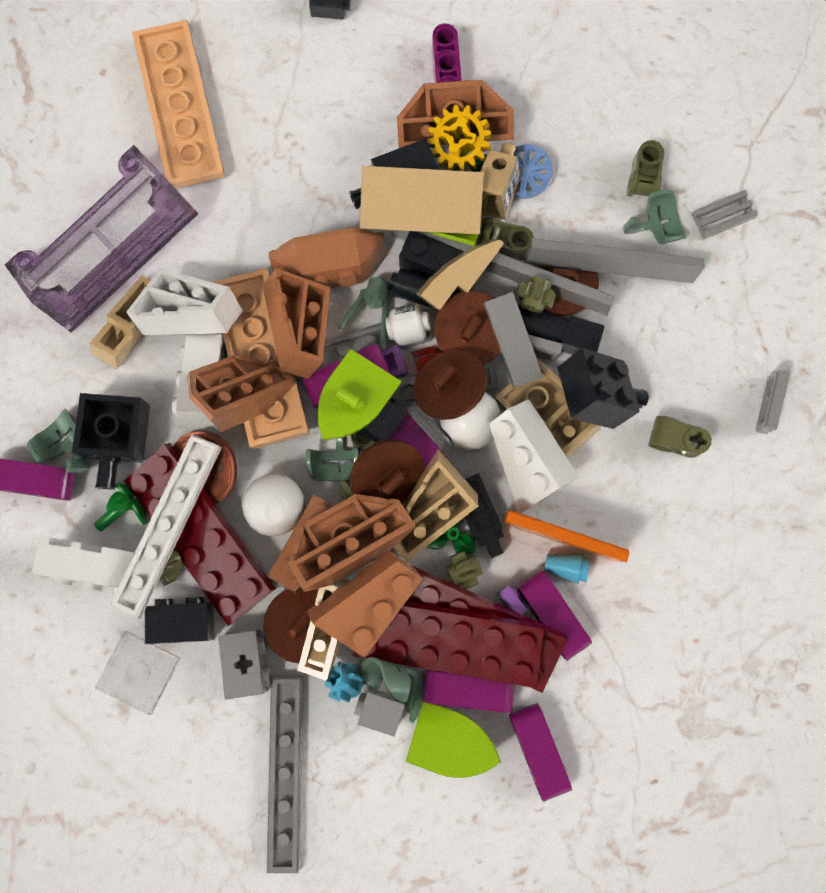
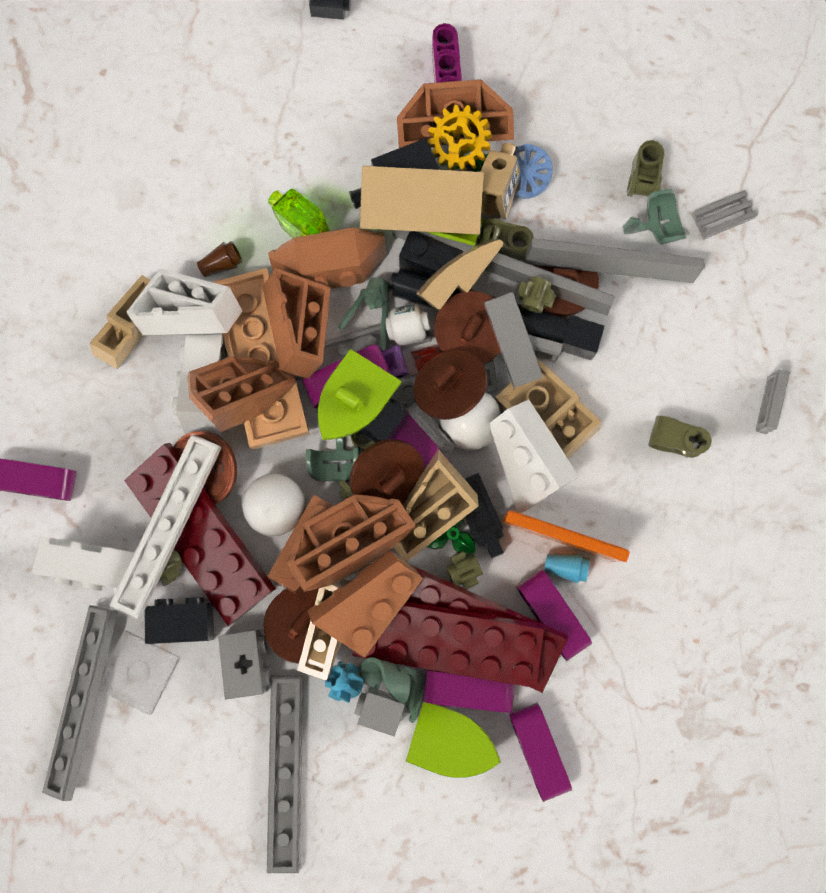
windscreen [5,145,198,333] -> none
sand green helmet [27,408,89,473] -> none
black brick [72,393,150,490] -> none
green plant [94,482,147,532] -> none
light nougat plate [132,19,225,190] -> none
medium lavender tile [497,586,528,615] -> none
black brick [557,348,649,429] -> none
none -> light grey tile [42,605,118,801]
none -> reddish brown cone [197,241,243,277]
none -> clear neon green torso [268,189,330,238]

